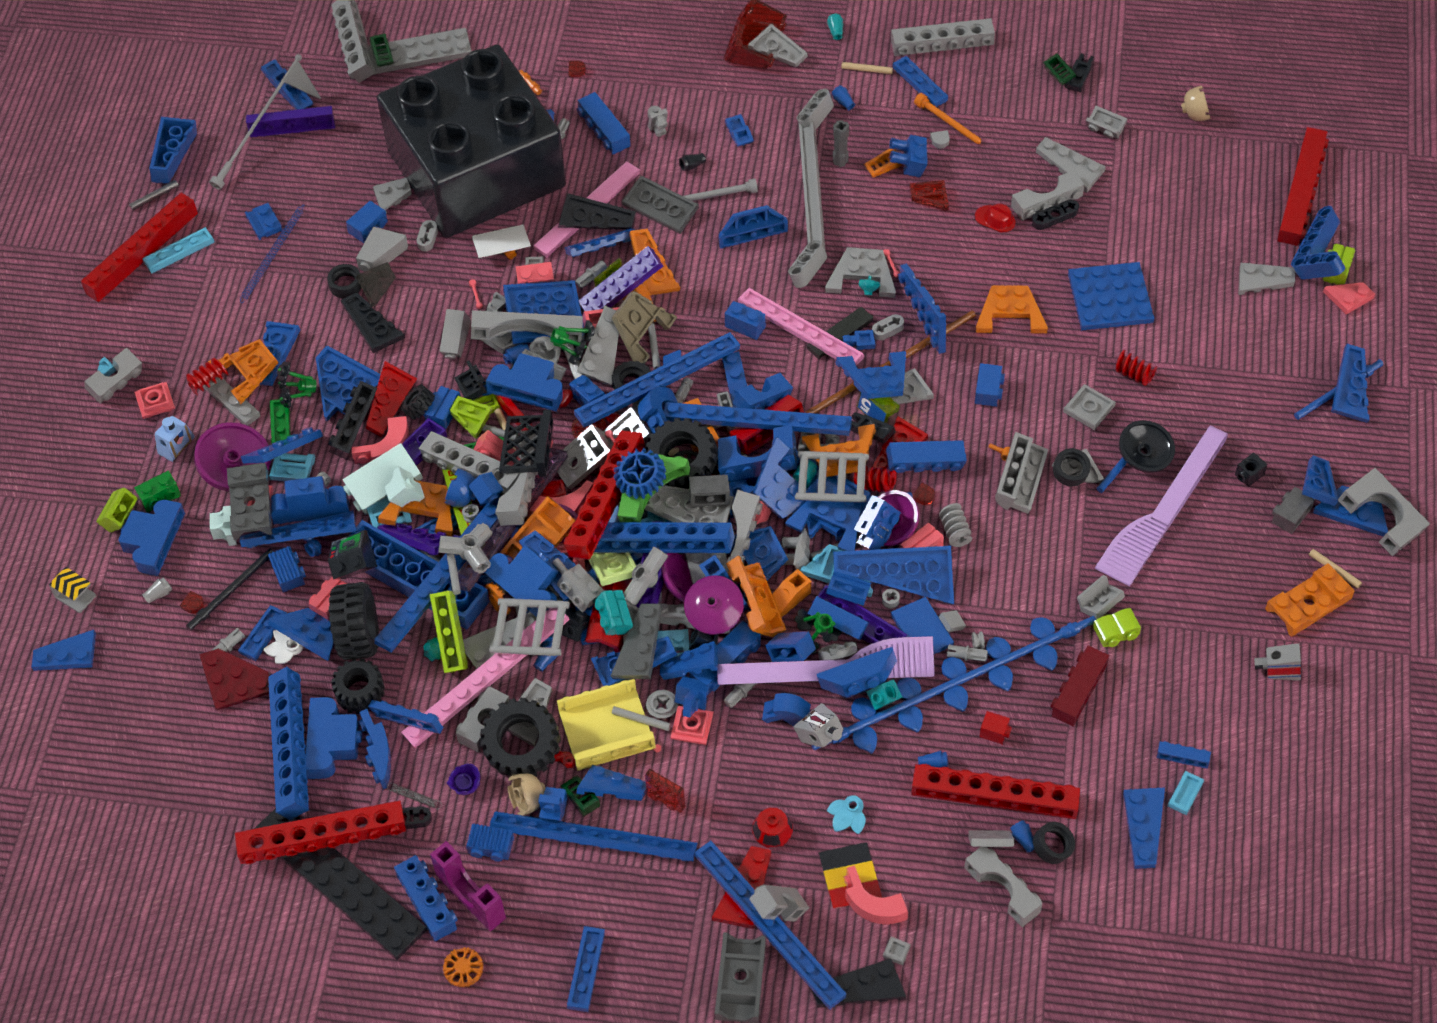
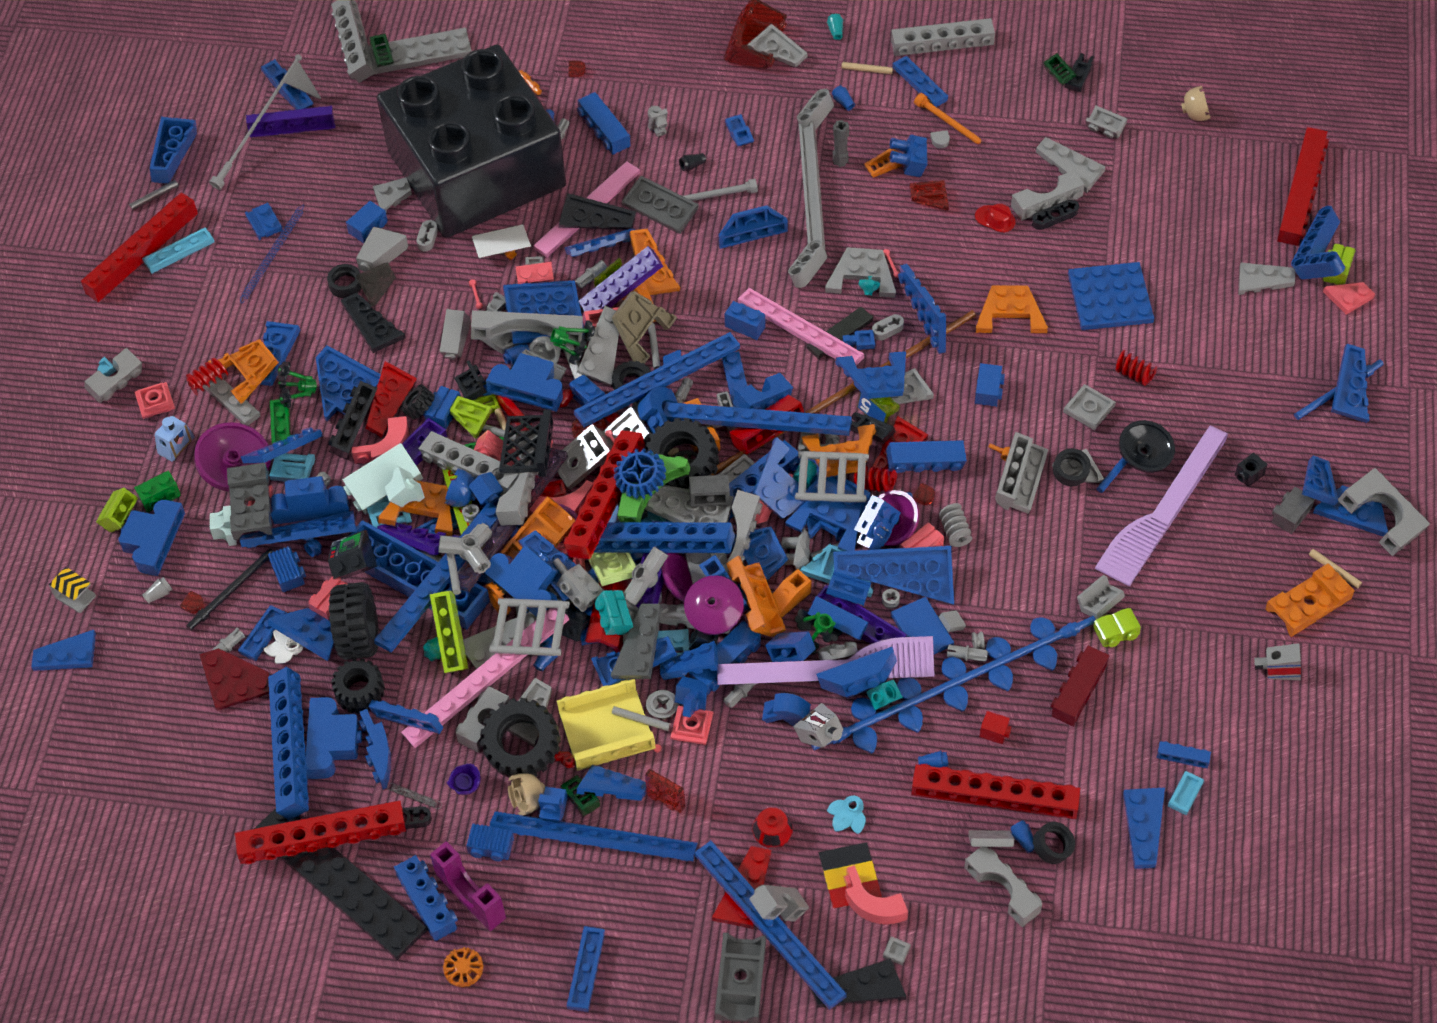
blue arch [718,425,797,482] -> none

